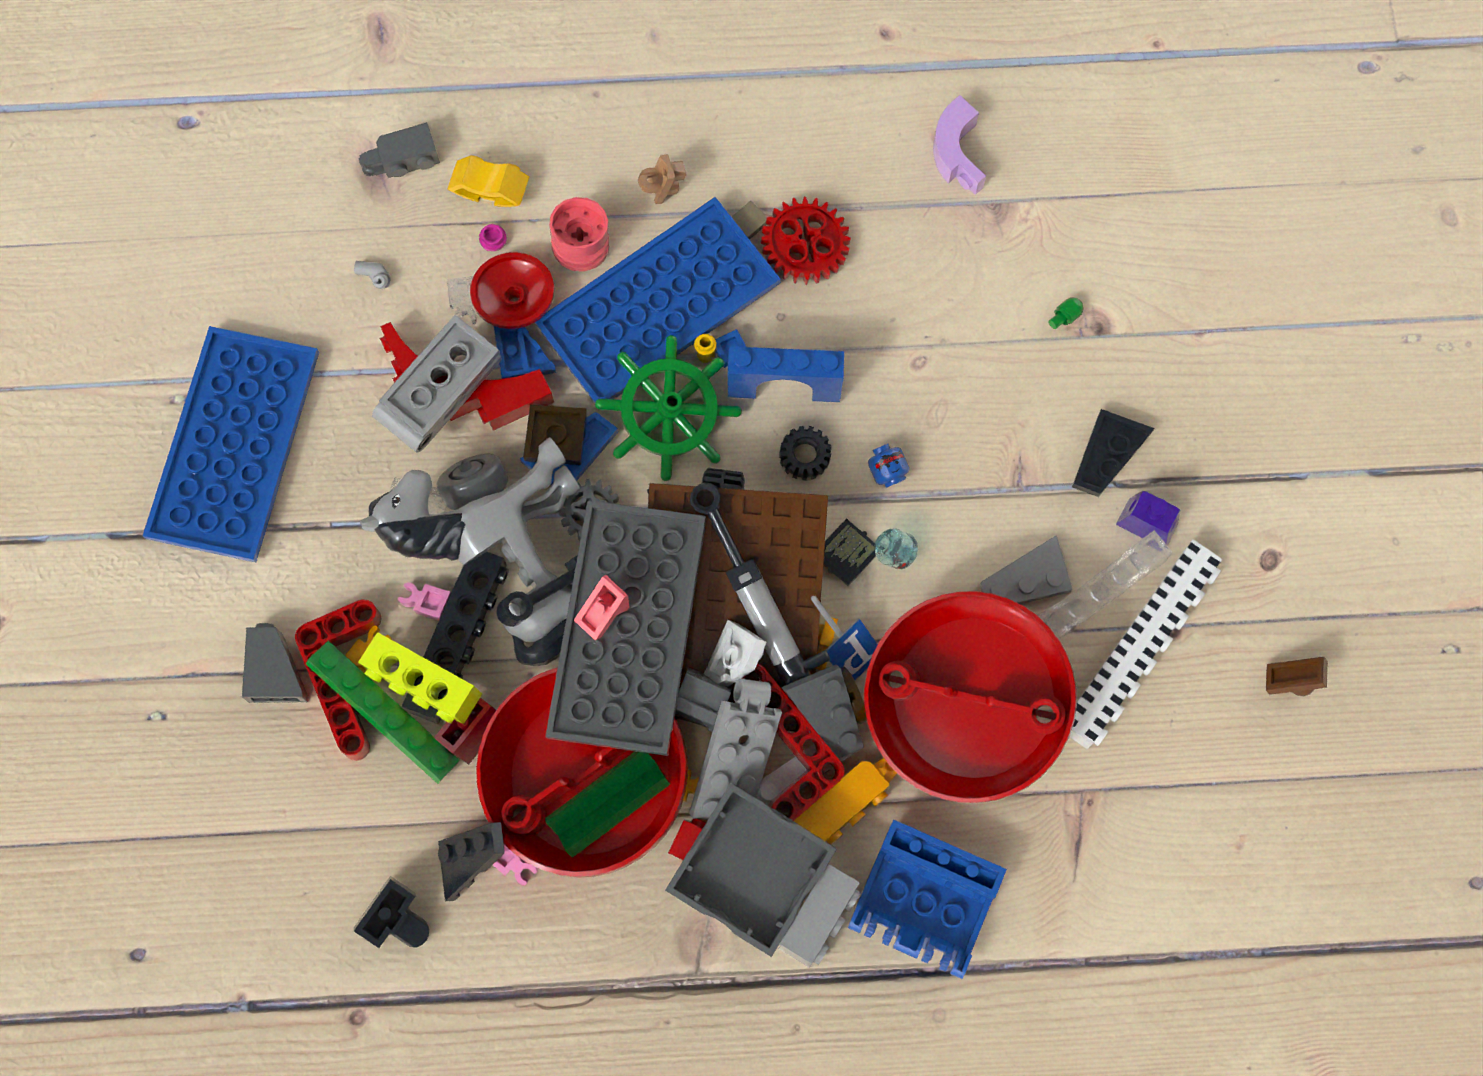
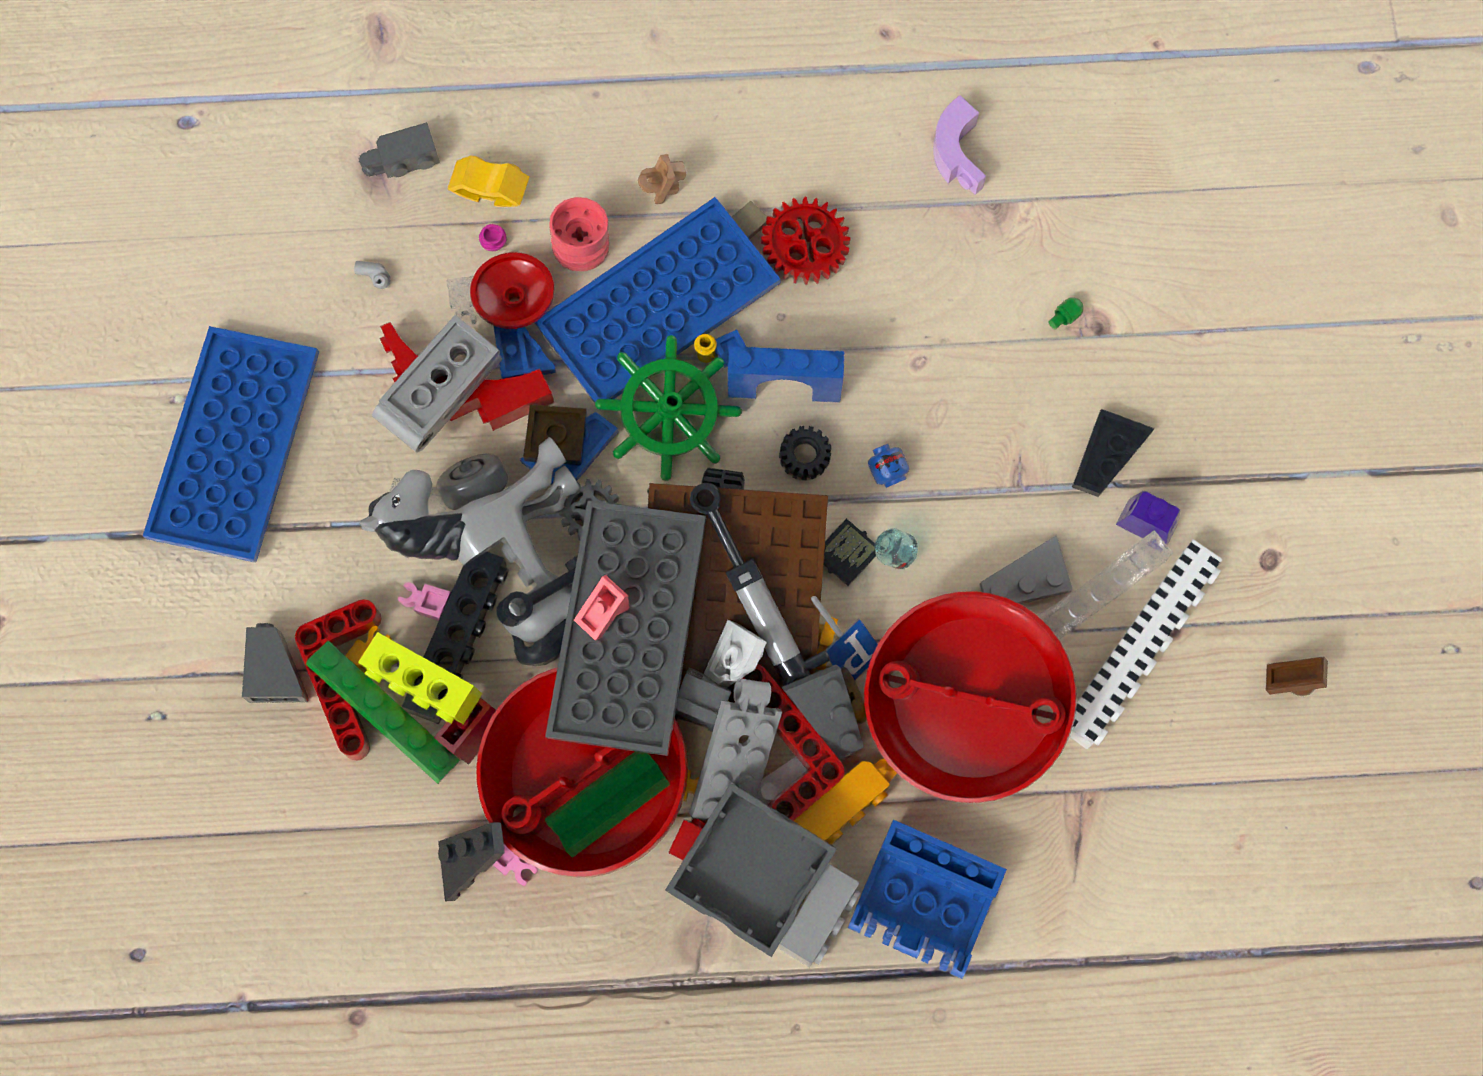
black brick [354,876,429,948] -> none

